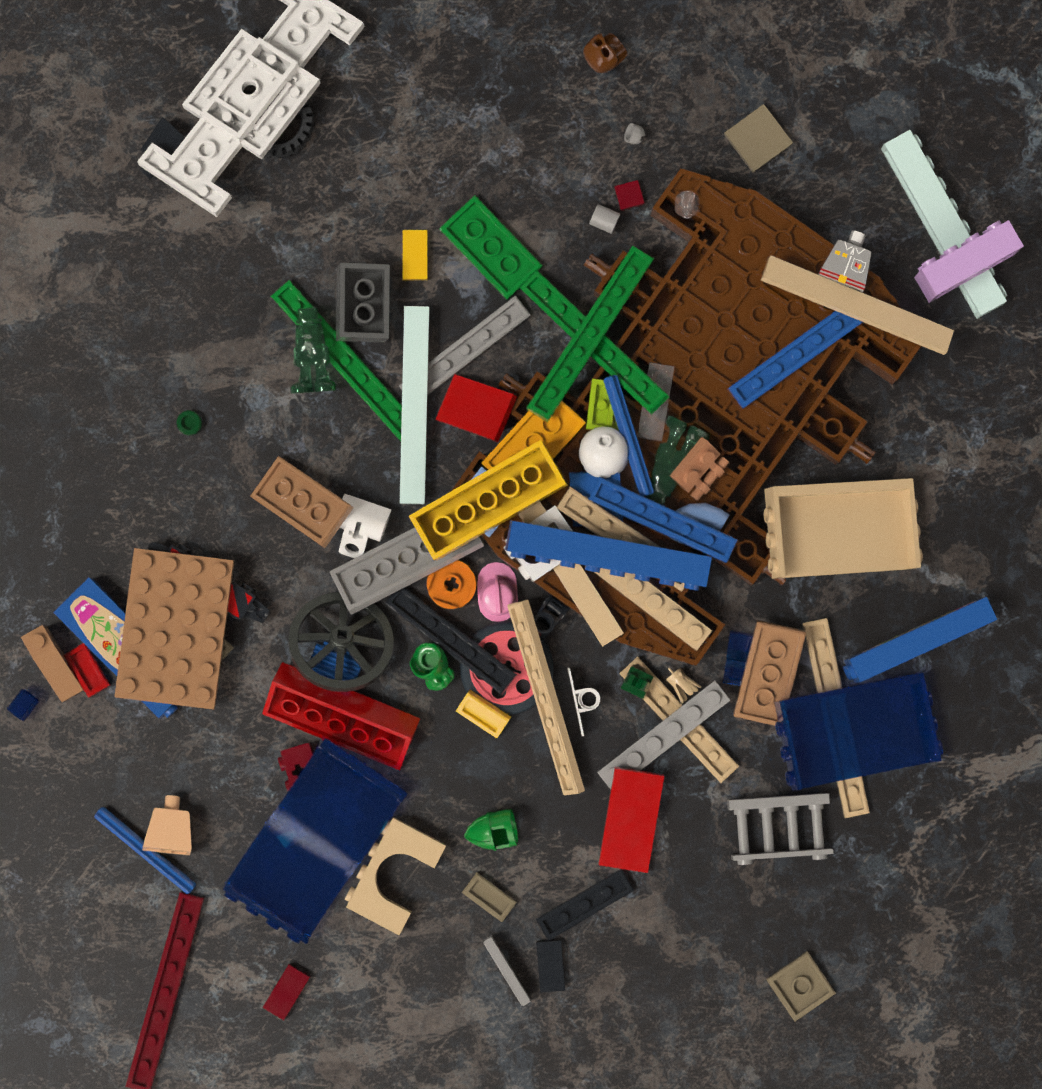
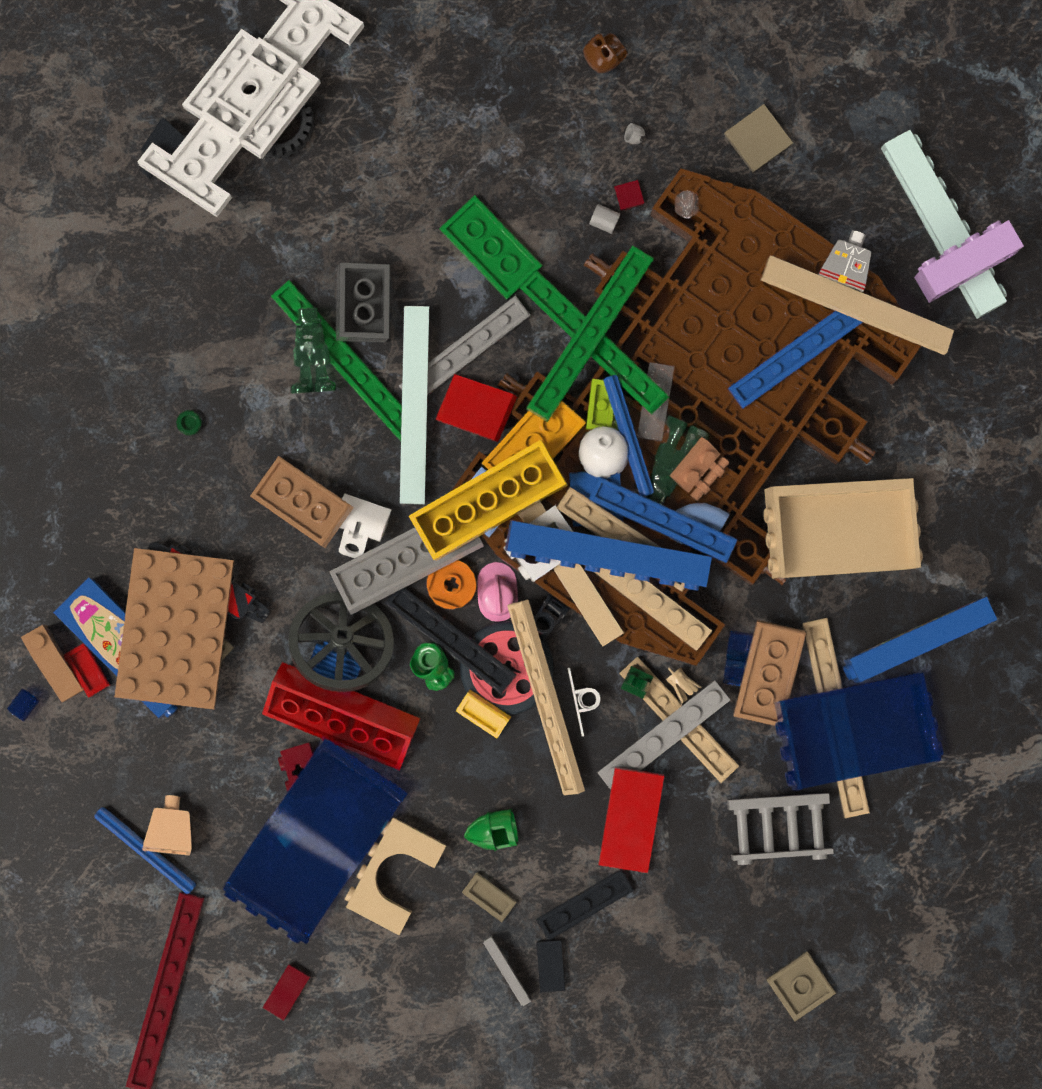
yellow tile [403,230,428,280] -> none

